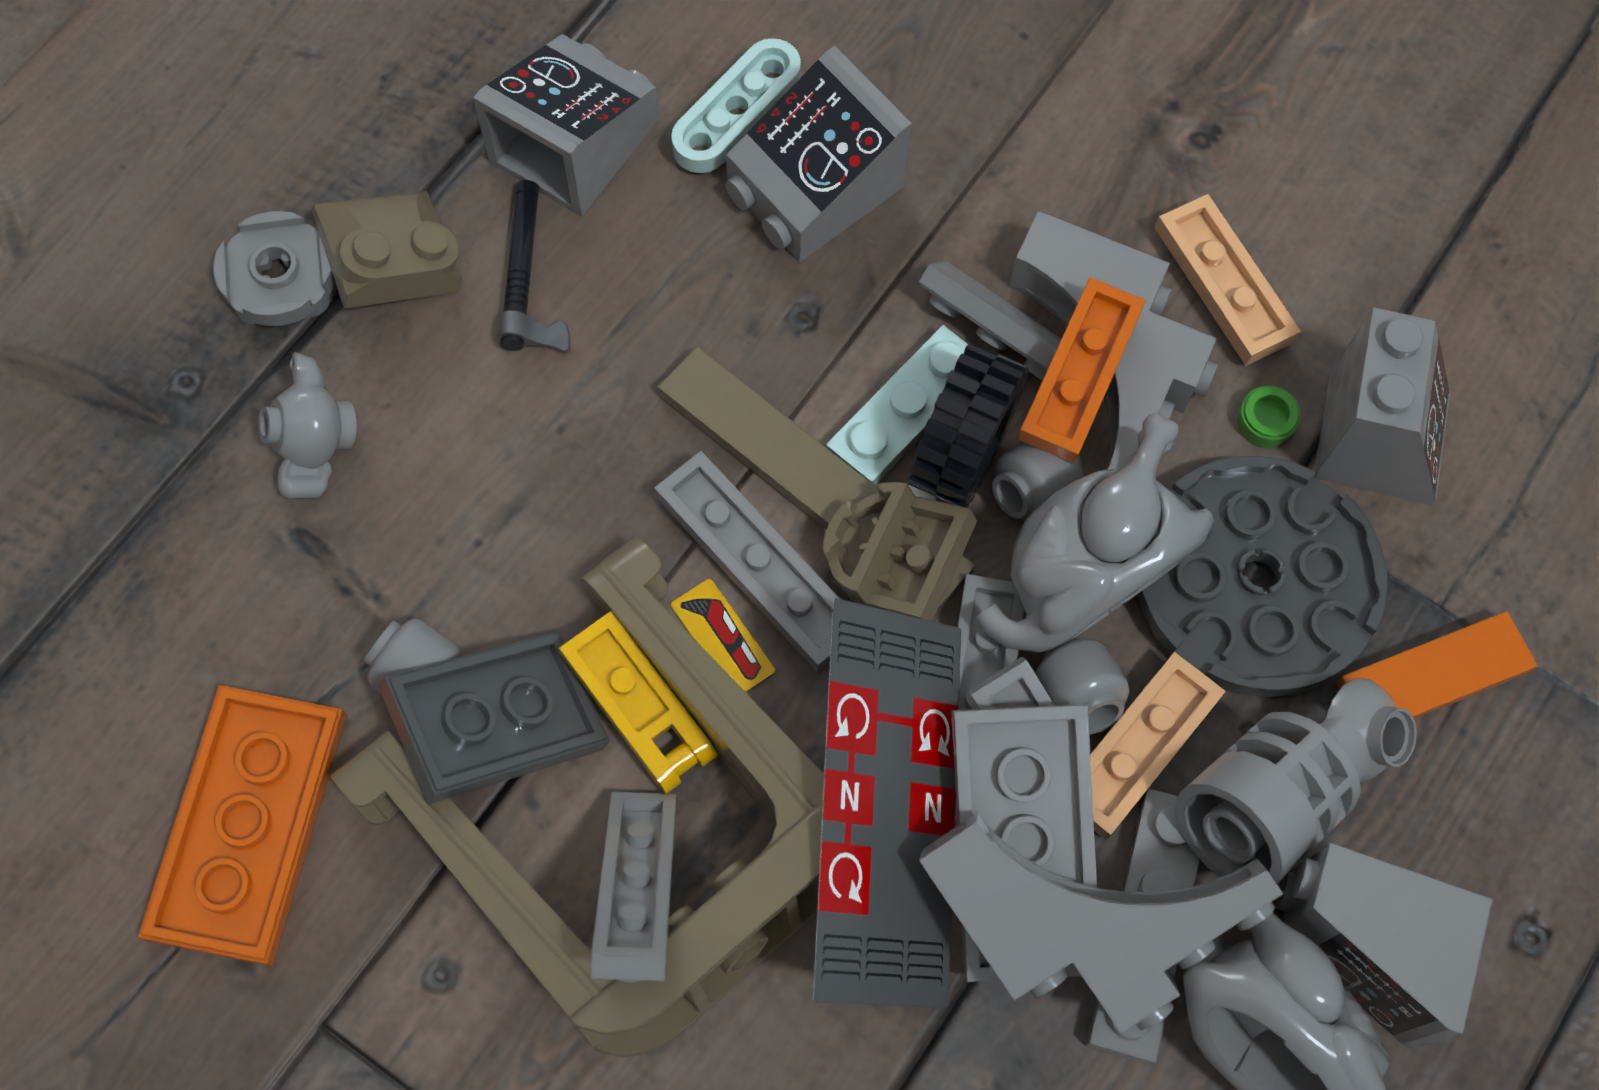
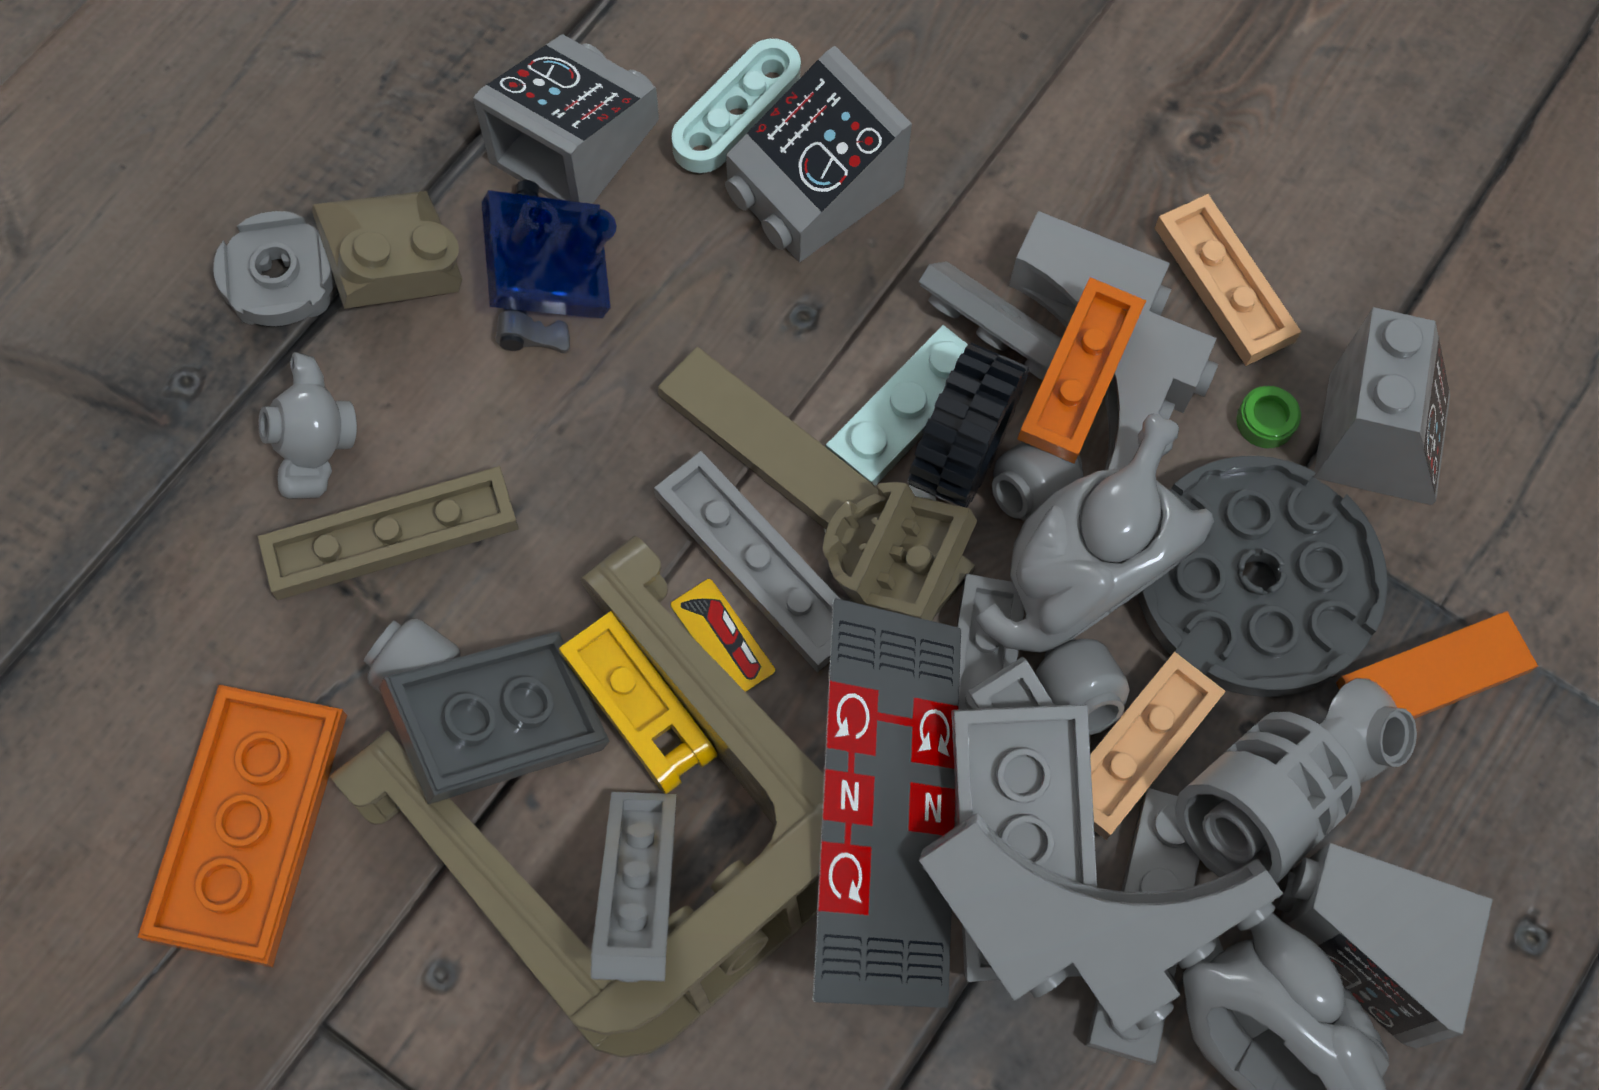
none -> dark tan plate [257,466,519,600]
none -> clear blue plate [481,190,617,319]

